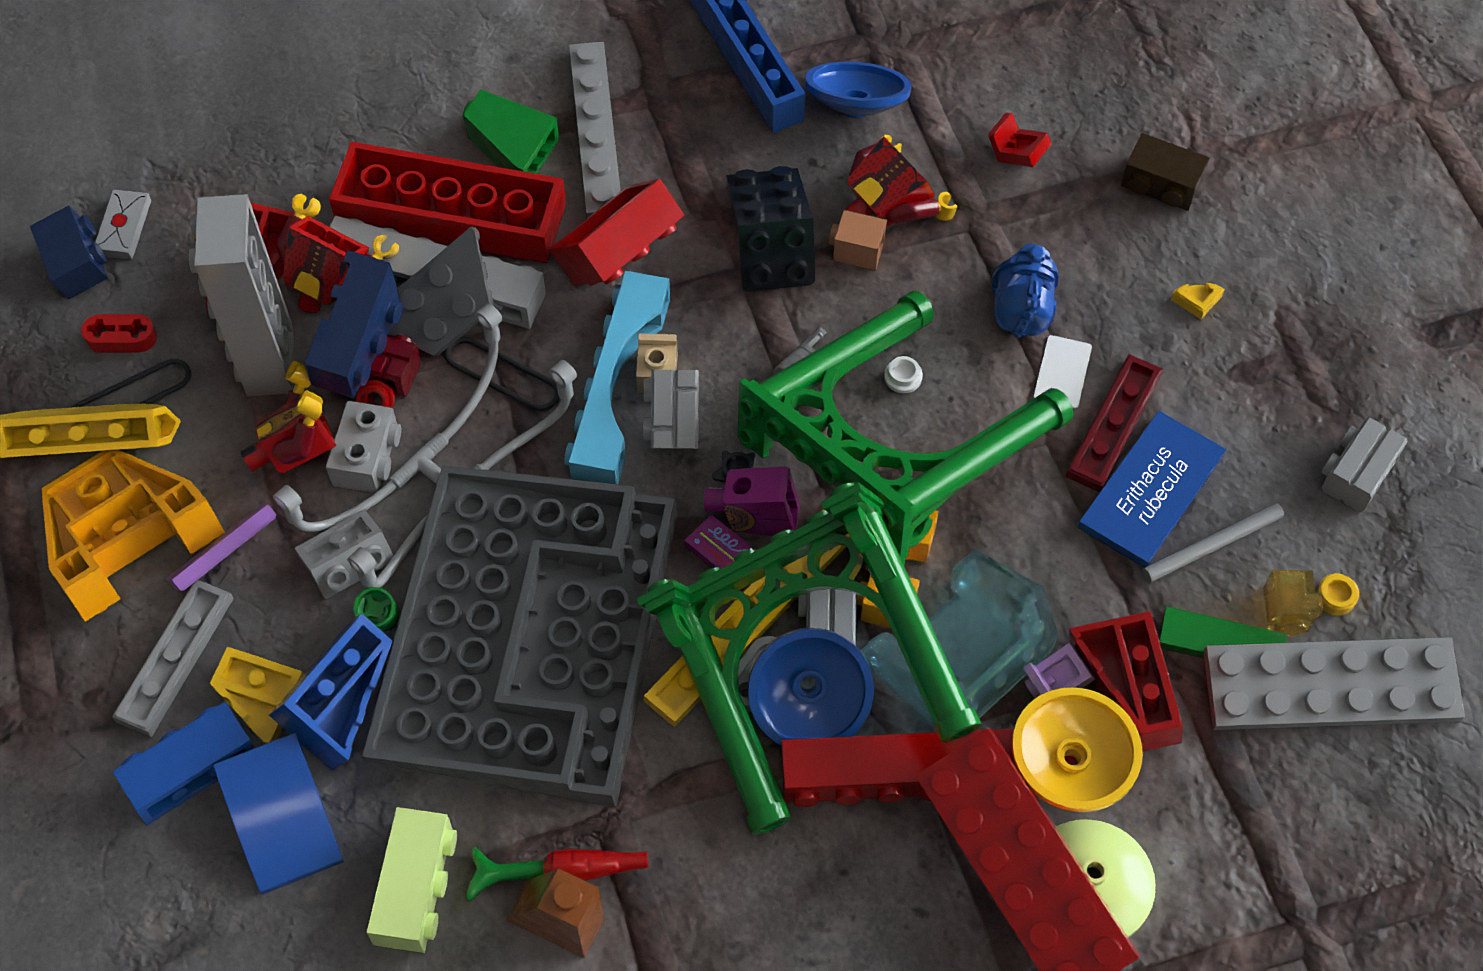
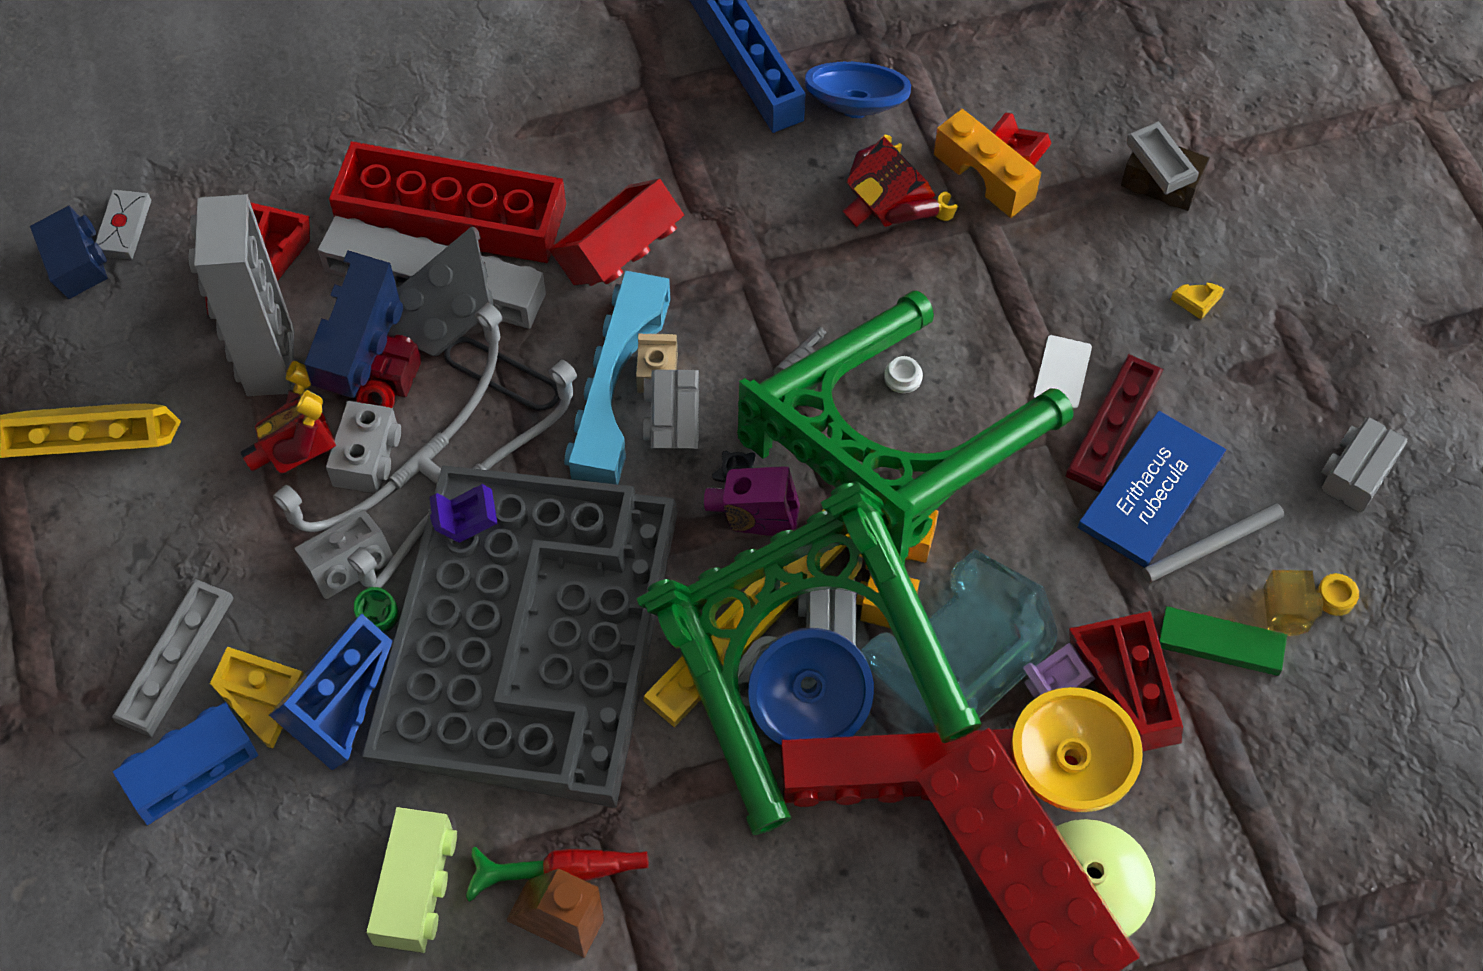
light orange wedge [41,450,225,622] -> none
black piece [70,359,191,408] -> none
red beam [81,314,157,353] -> none
medium lavender tile [165,504,276,591] -> none
blue slope [213,733,344,895] -> none
torso [276,194,399,313] -> none
green slope [462,89,559,174] -> none
light grey plate [569,42,621,218] -> none
magenta tile [684,514,754,592] -> none
black bracket [726,166,815,291] -> none
nougat brick [829,210,887,270] -> none
blue helmet [991,244,1059,339] -> none
light grey plate [1204,637,1465,730] -> none
none -> dark purple bracket [430,484,498,543]
none -> light orange arch [934,108,1041,218]
none -> light grey tile [1126,121,1199,194]

